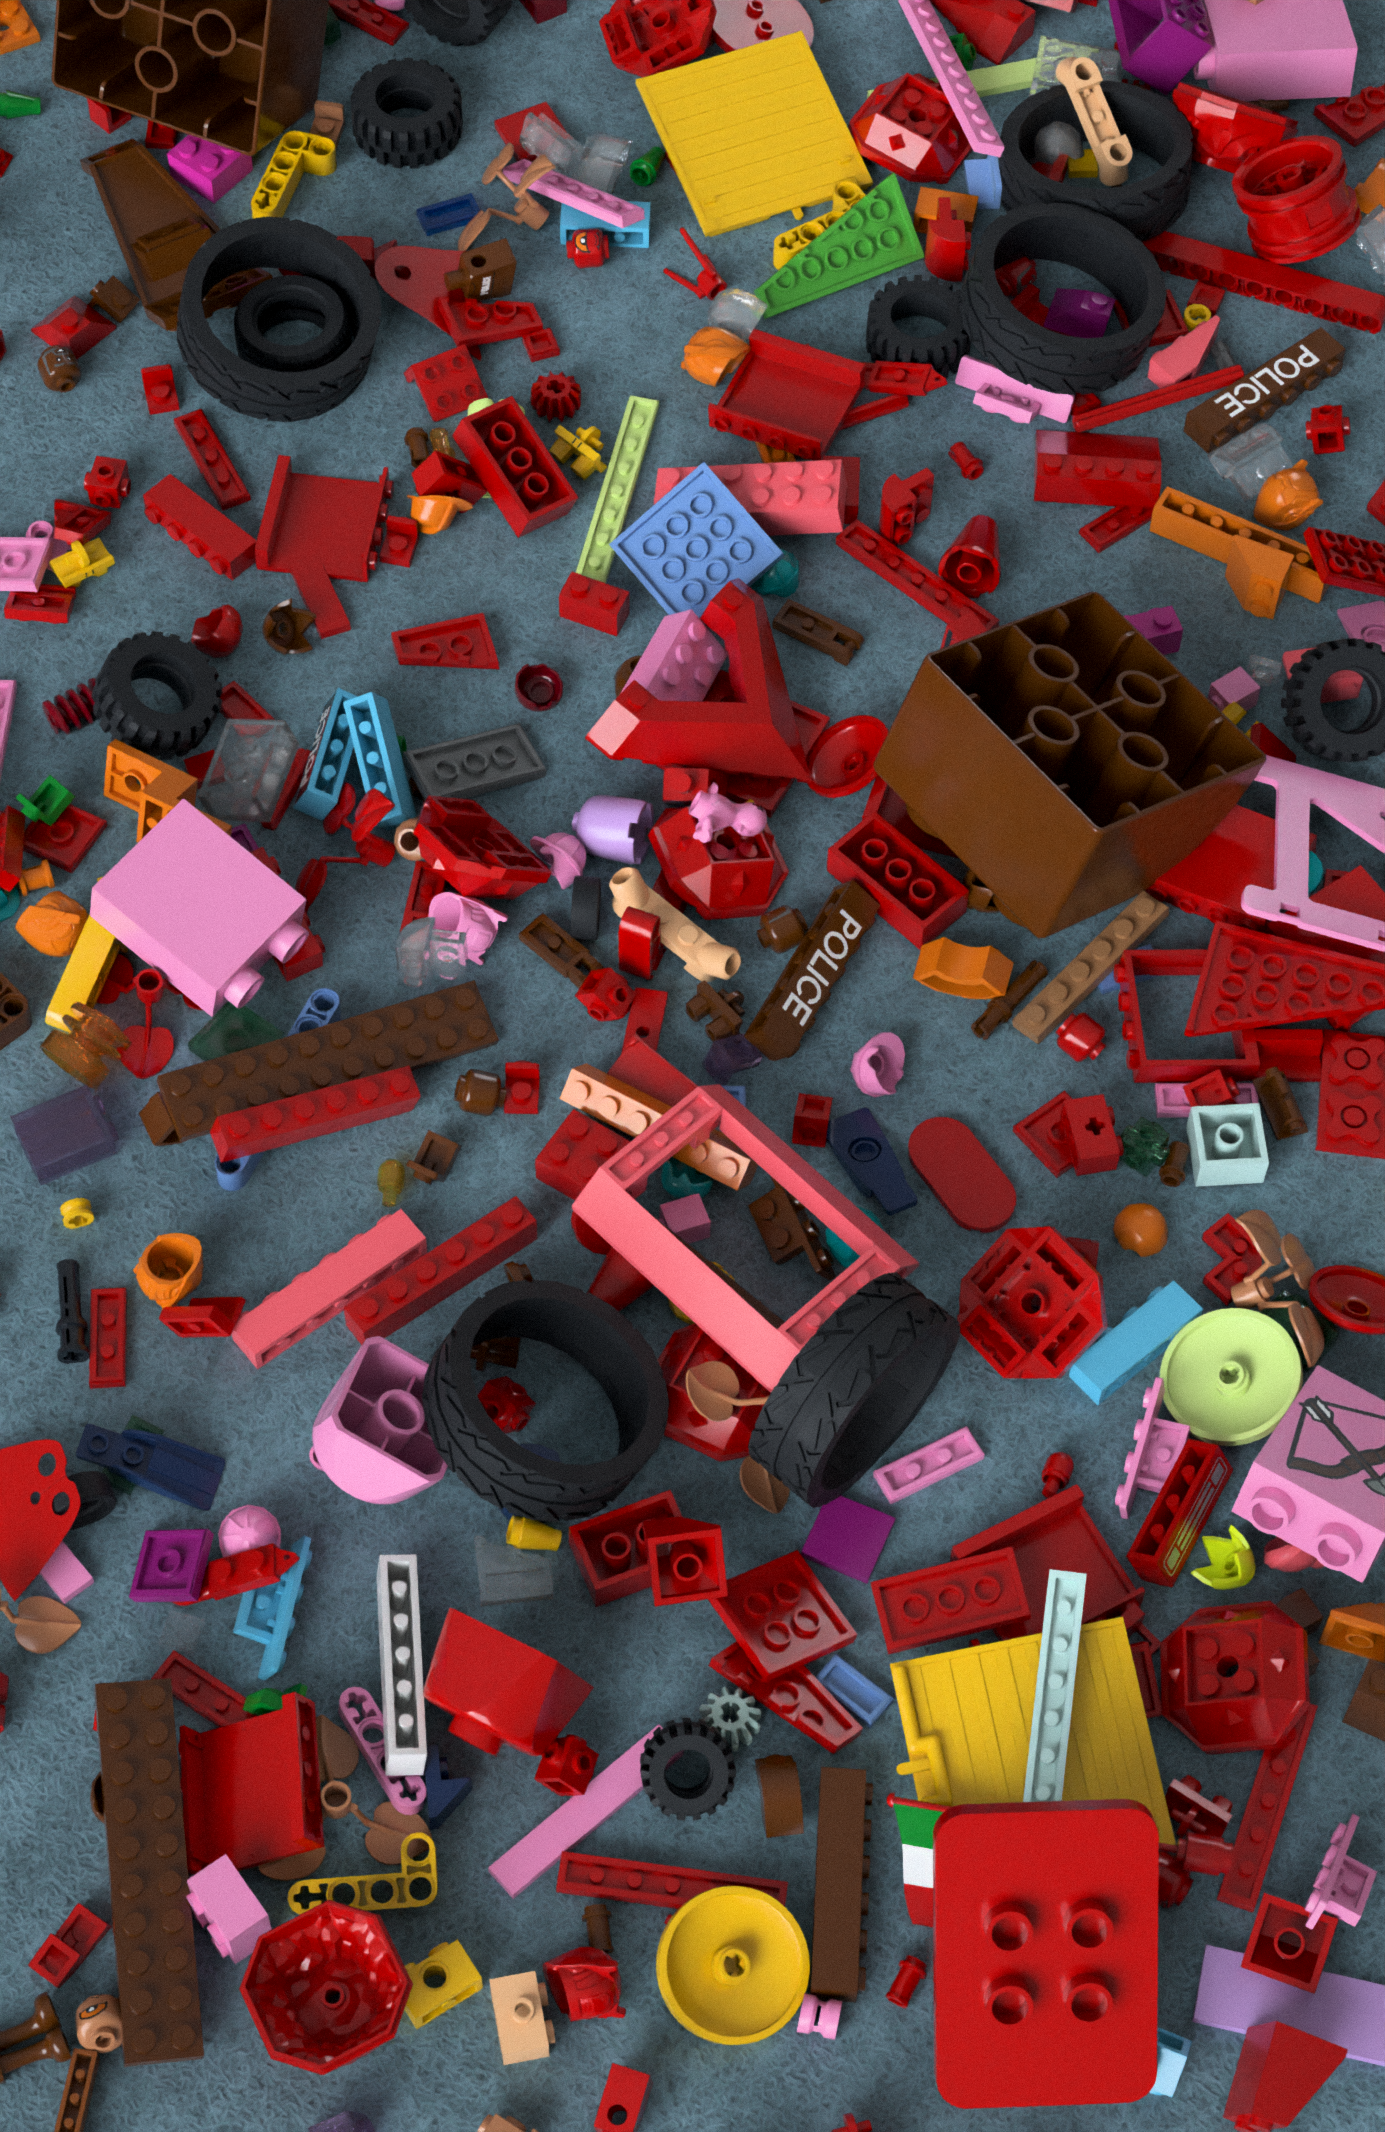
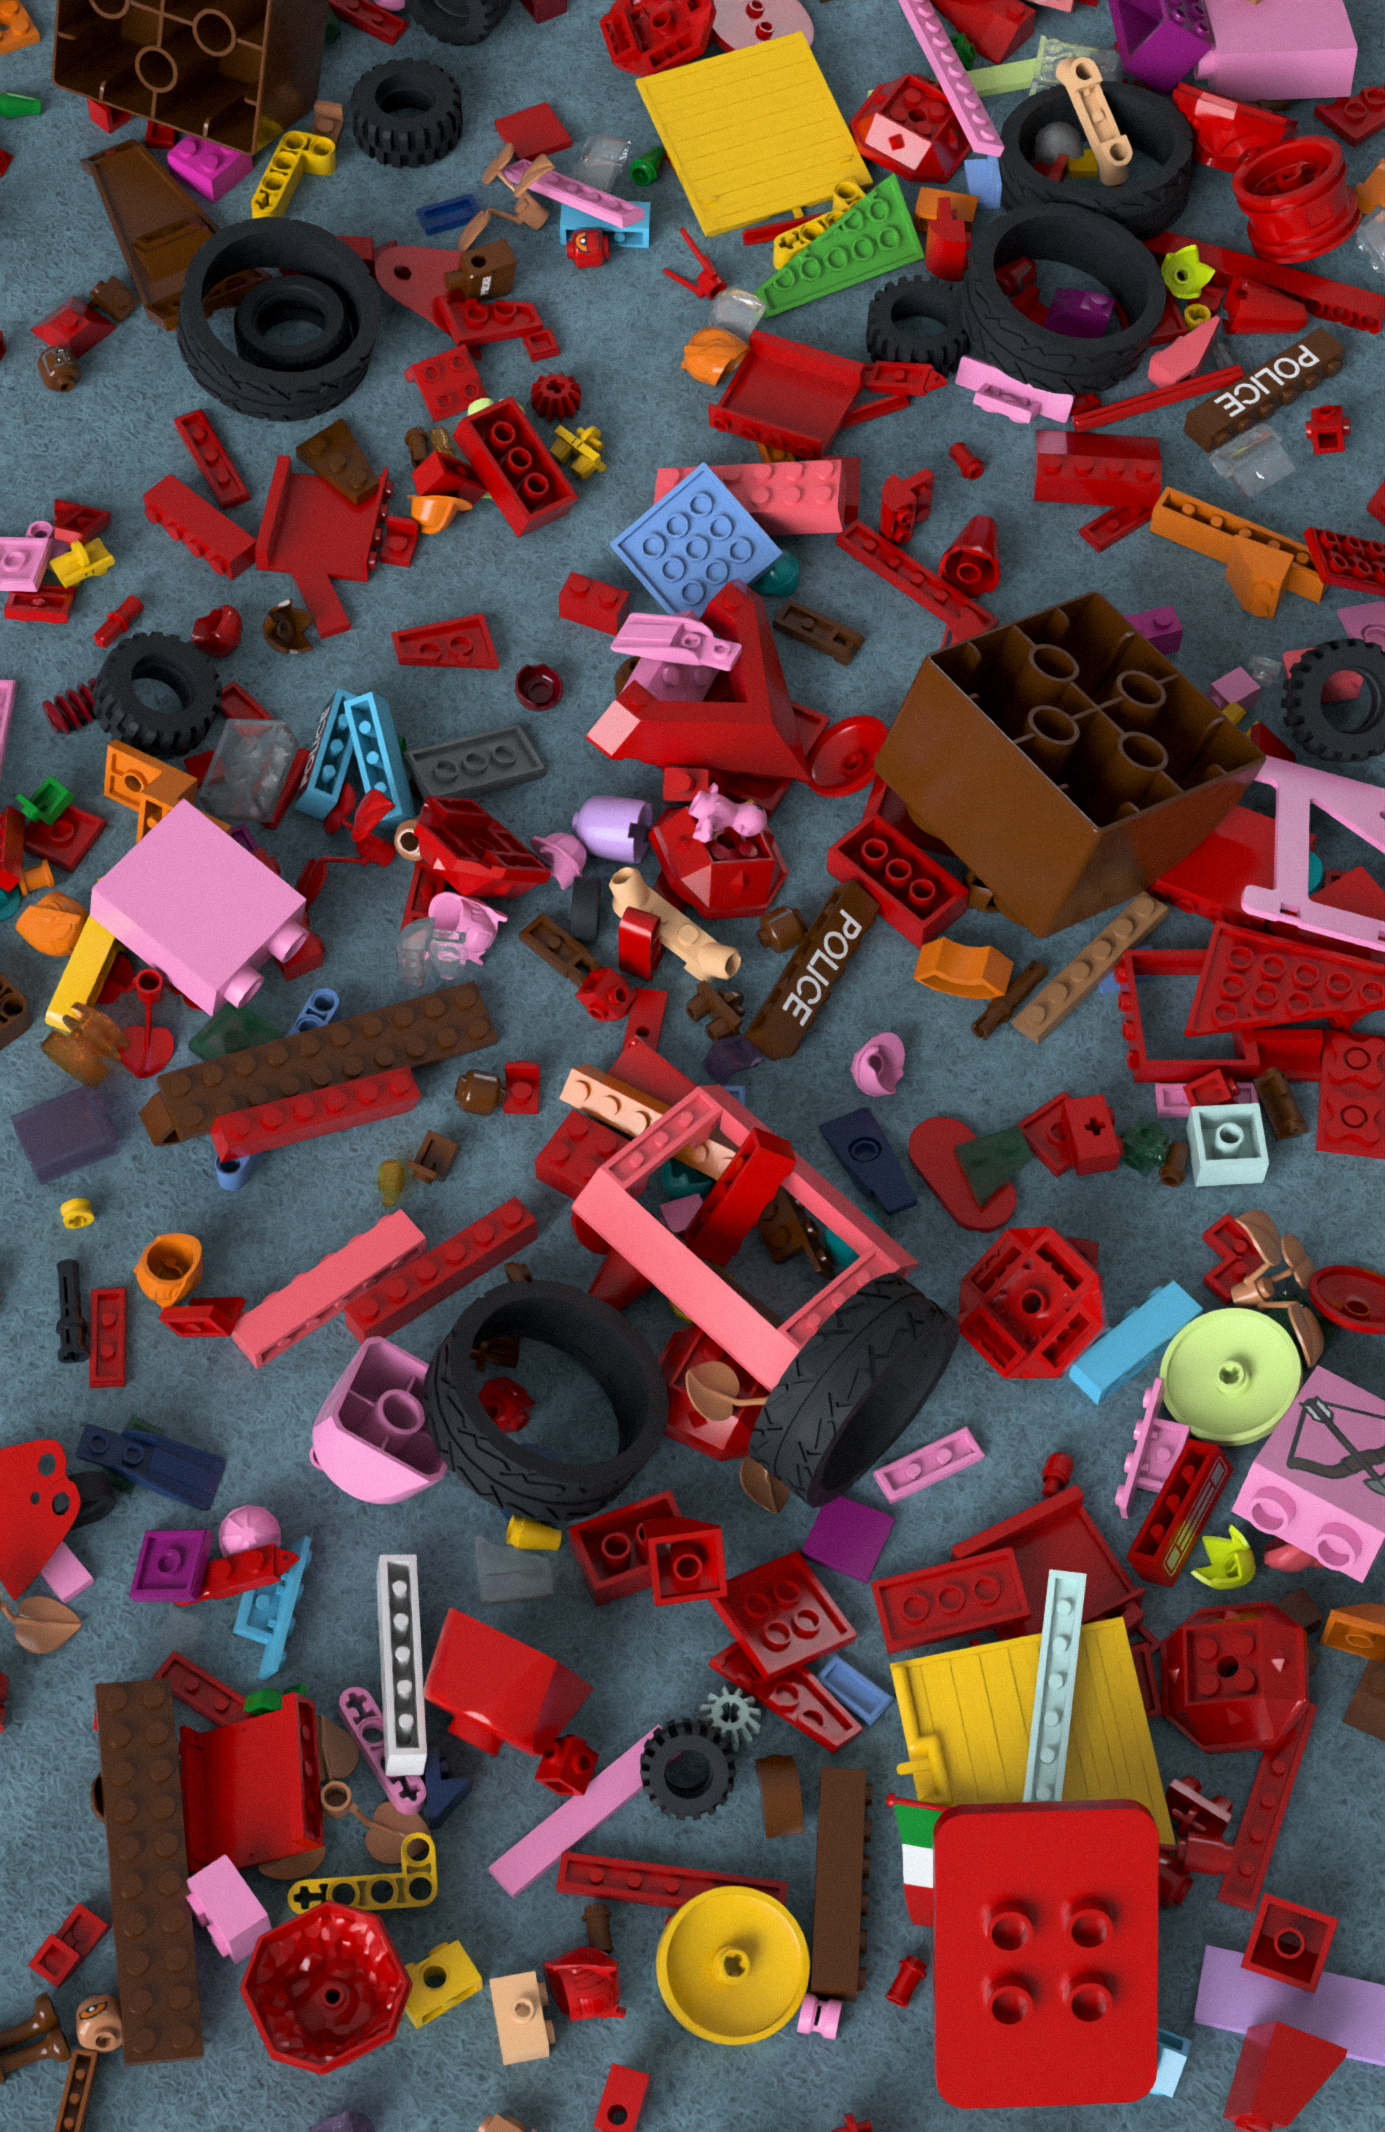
red brick [84,456,131,509] -> none
red bracket [141,364,180,415] -> none
clear bracket [519,112,587,176] -> none
yellowish green tile [576,395,659,583] -> none
red bracket [792,1093,833,1148] -> none
red head [1055,1012,1106,1062] -> none
orange hair [1113,1203,1168,1257] -> none
orange helmet [1253,459,1323,531] -> none
bright pink bracket [1304,1814,1377,1929] -> none
none -> red axle [93,595,144,648]
none -> reddish brown wing [296,418,379,505]
none -> bright pink piece [611,612,742,671]
none -> red brick [683,1127,796,1266]
none -> red axle [742,213,824,246]
none -> clear green wing [954,1126,1032,1207]
none -> neon yellow piece [1161,245,1215,299]
none -> red cone [1221,274,1309,335]

